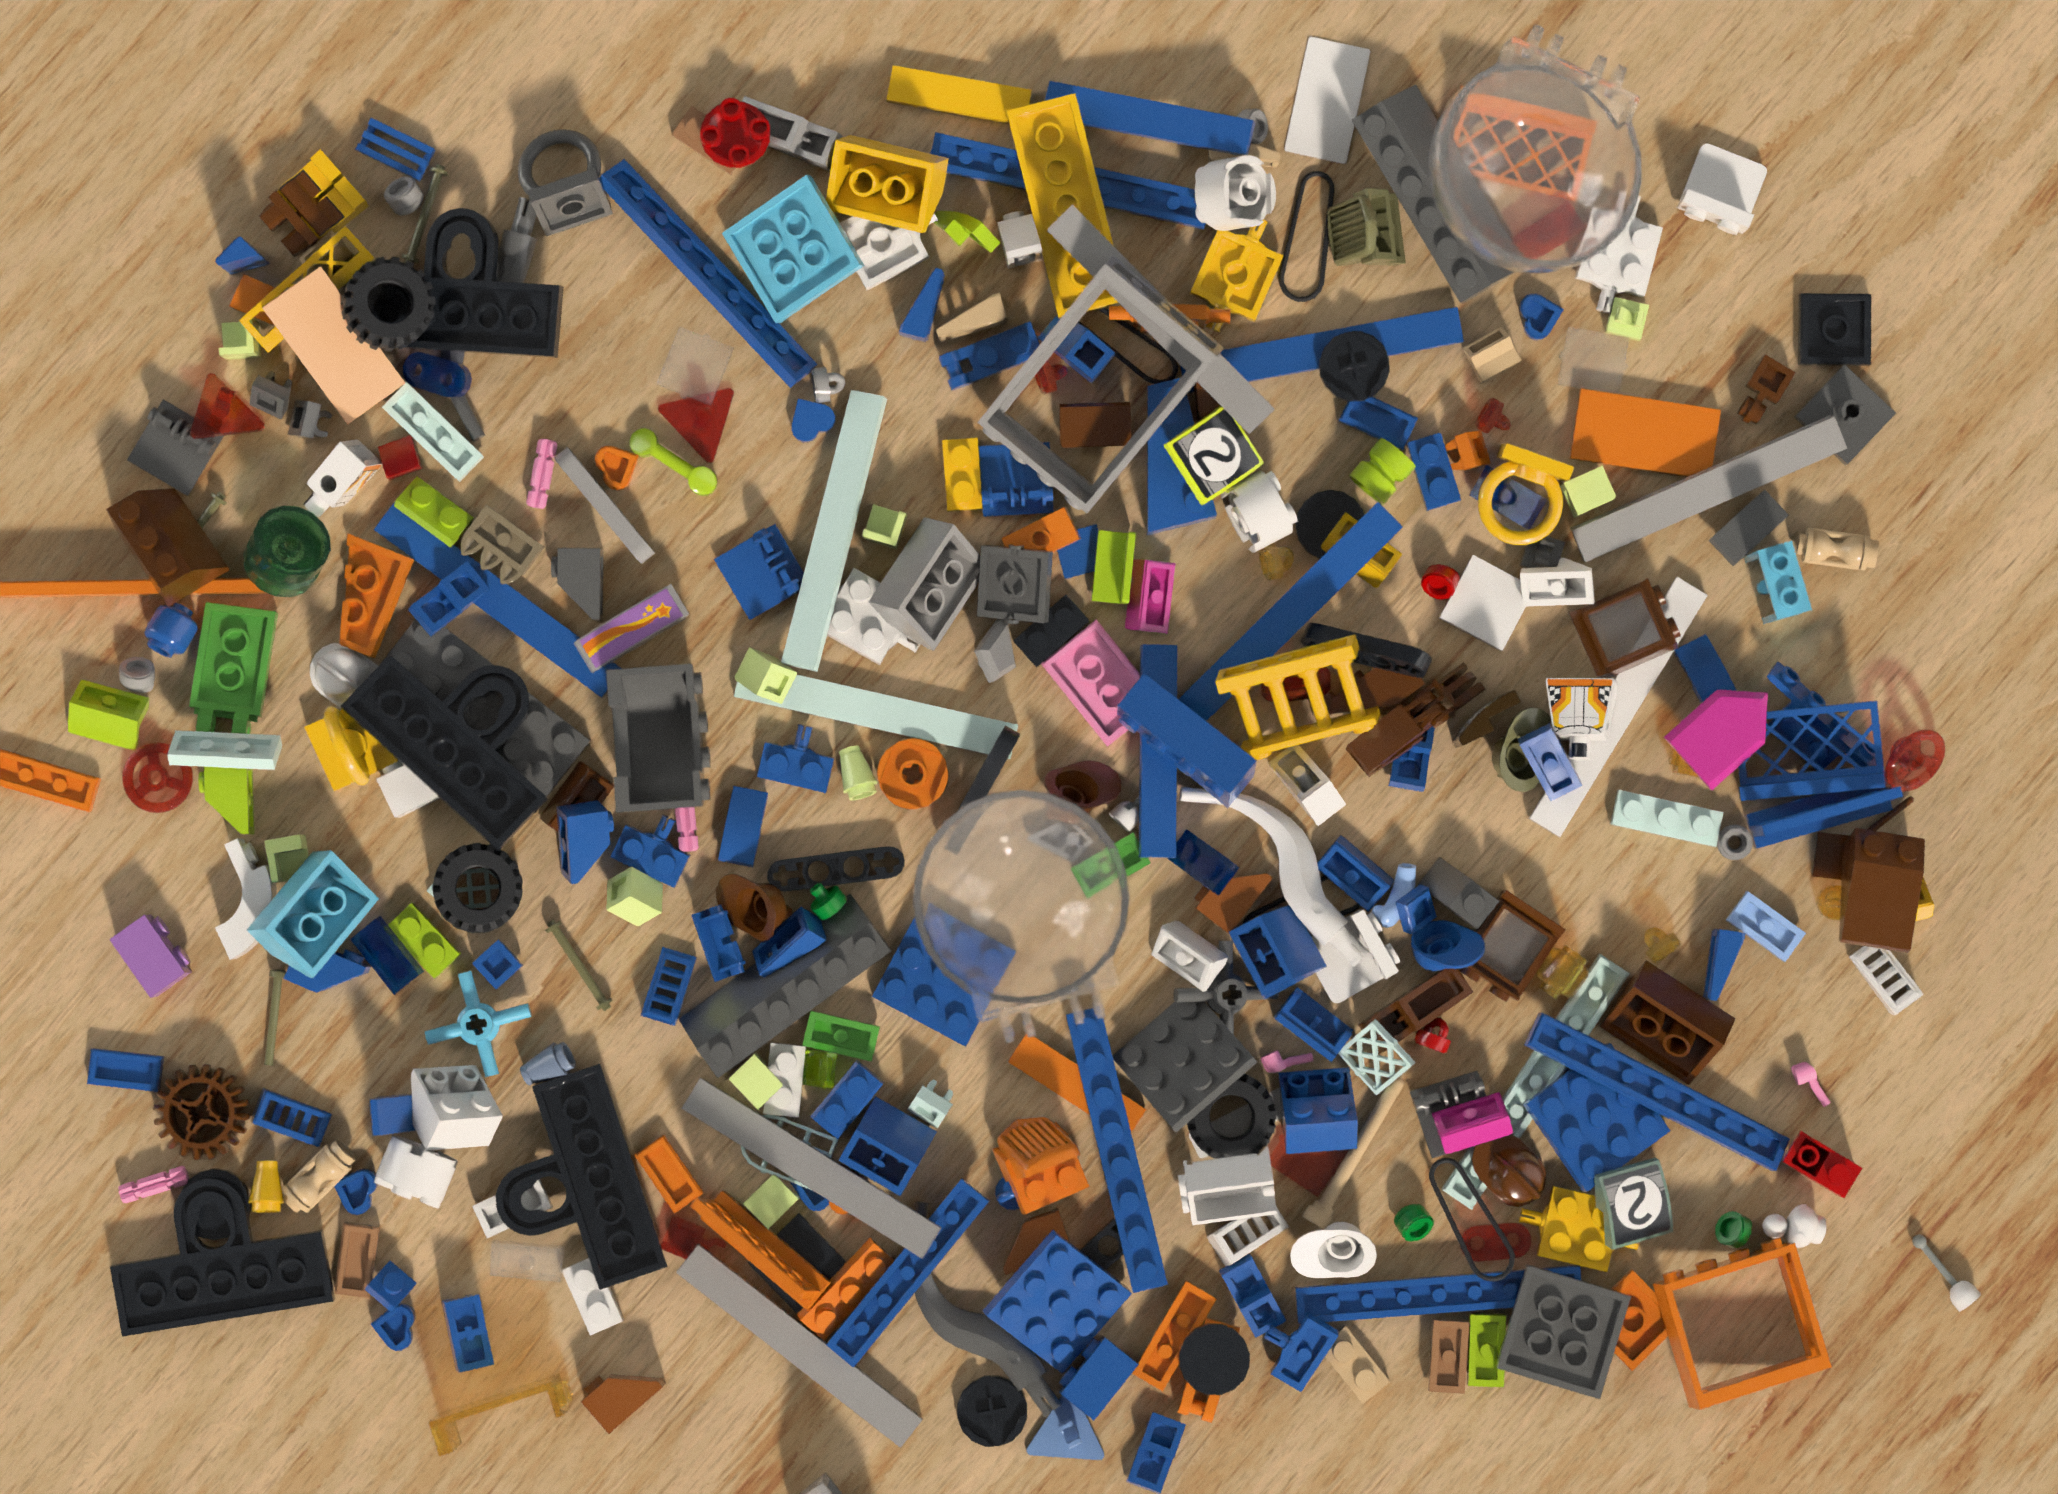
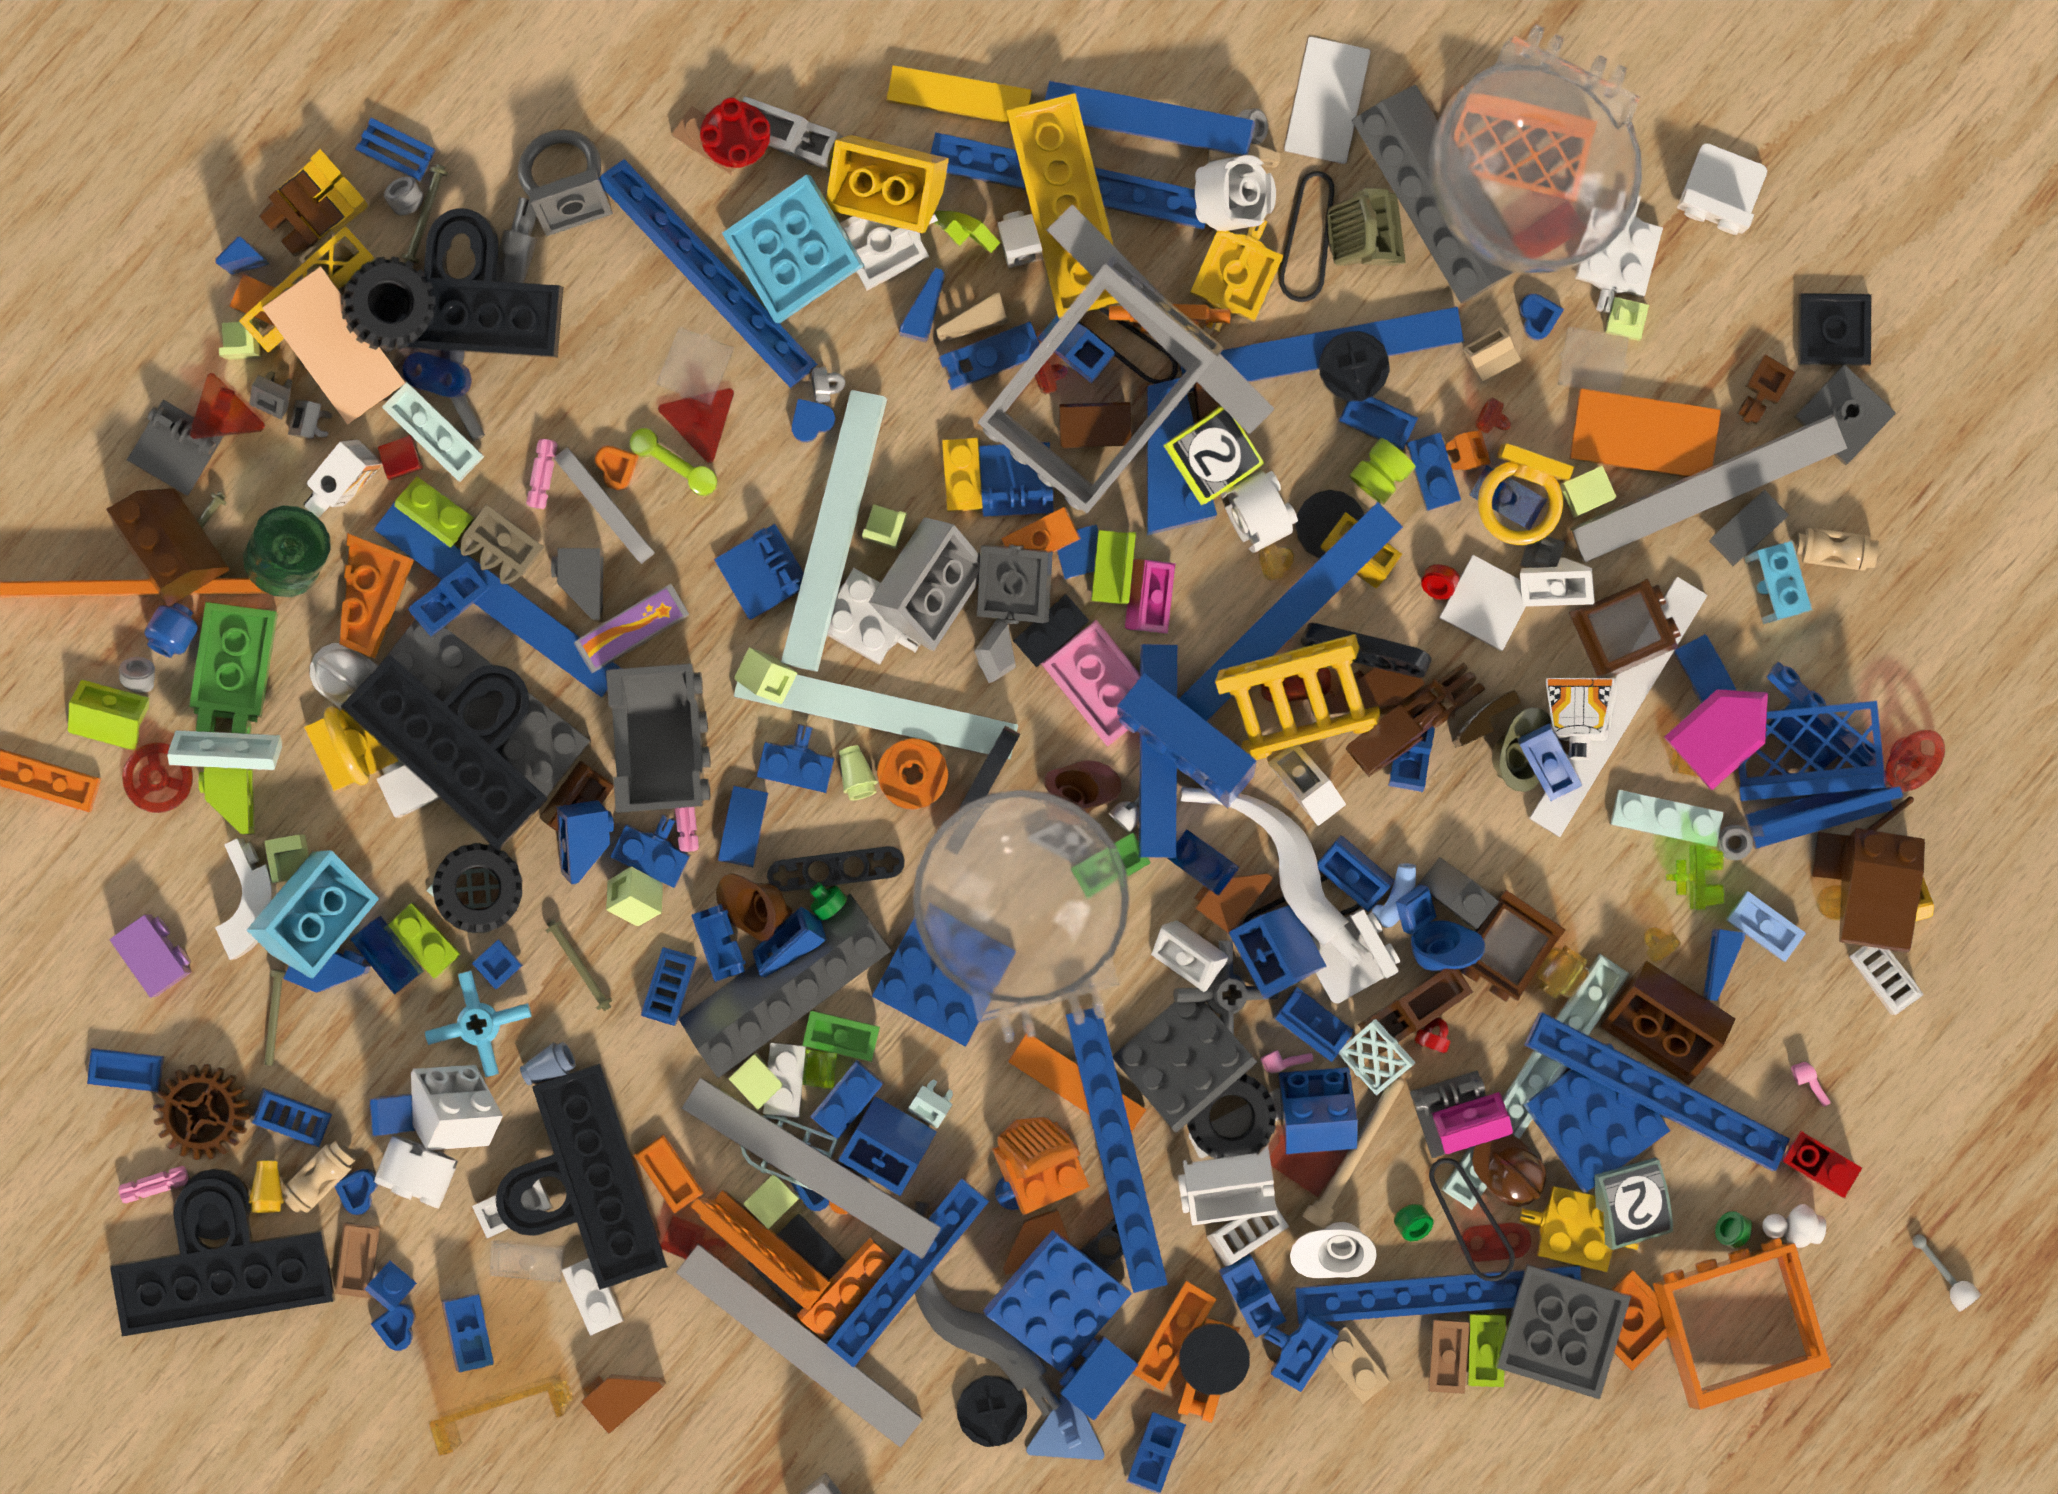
none -> clear neon green hips [1666,845,1724,910]

